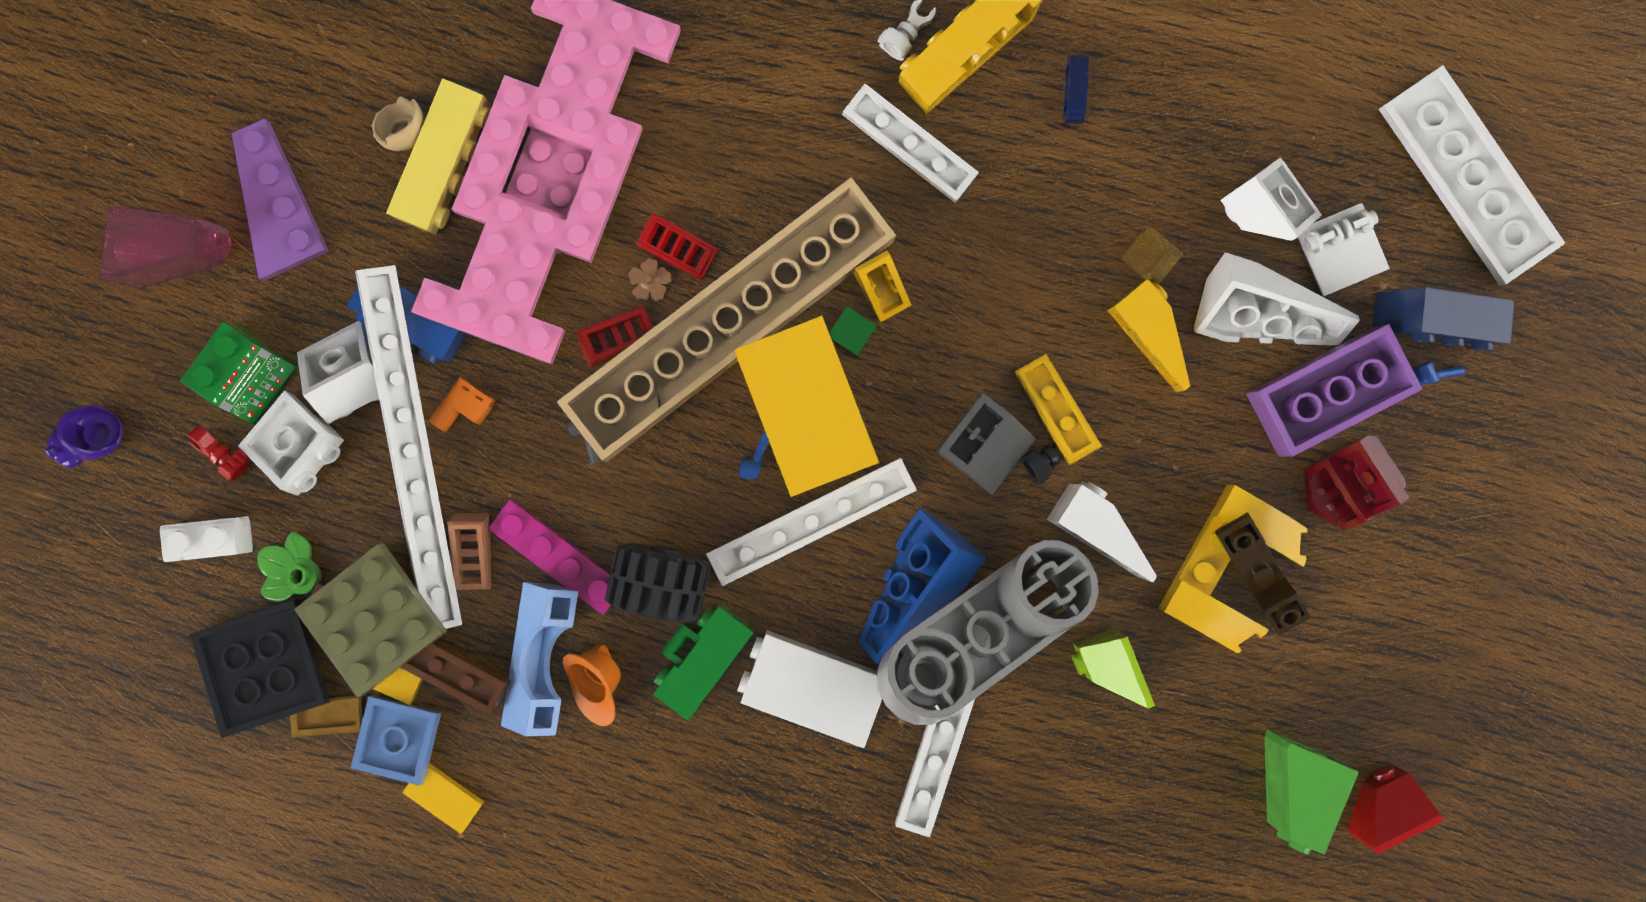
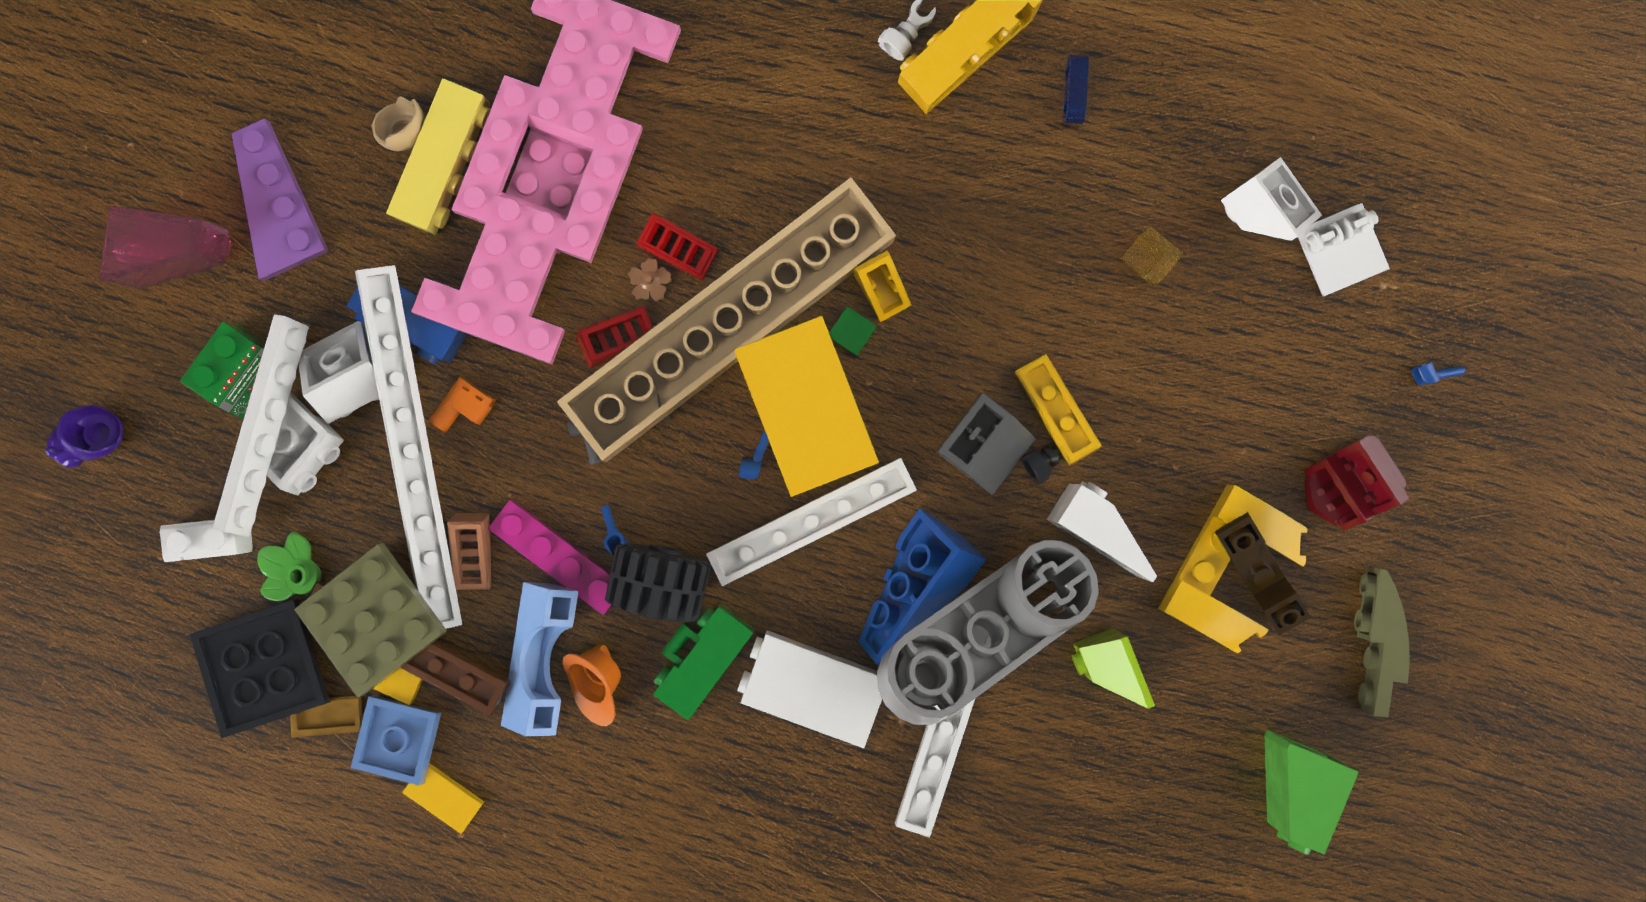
red piece [187,425,251,482] -> none
white plate [842,84,979,203] -> none
yellow slope [1107,279,1190,392] -> none
white wedge [1194,252,1360,346] -> none
medium lavender brick [1246,324,1423,457] -> none
red slope [1347,765,1444,855] -> none
wedge [1372,287,1514,351] -> none
white plate [1378,65,1565,286] -> none
none -> white plate [212,314,309,537]
none -> blue hand [601,505,630,556]
none -> olive slope [1354,566,1410,718]

